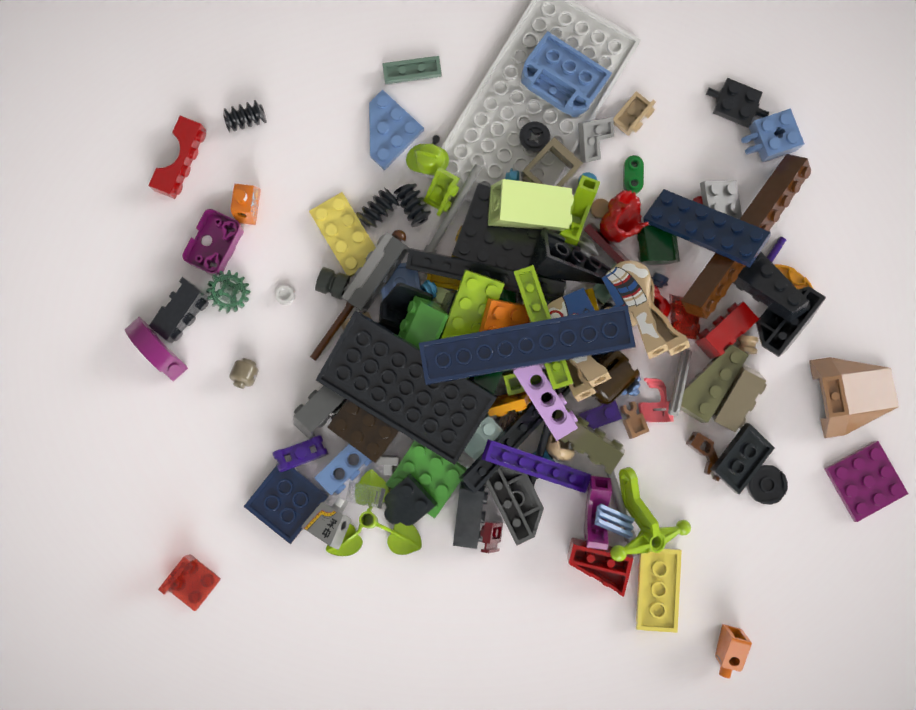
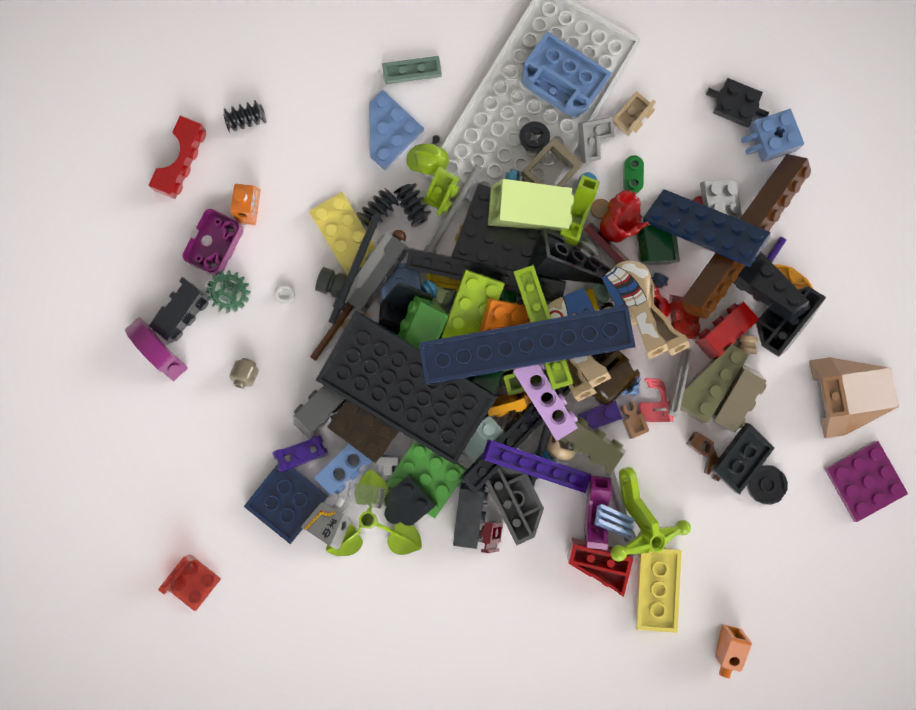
none -> black bar [328,212,381,325]

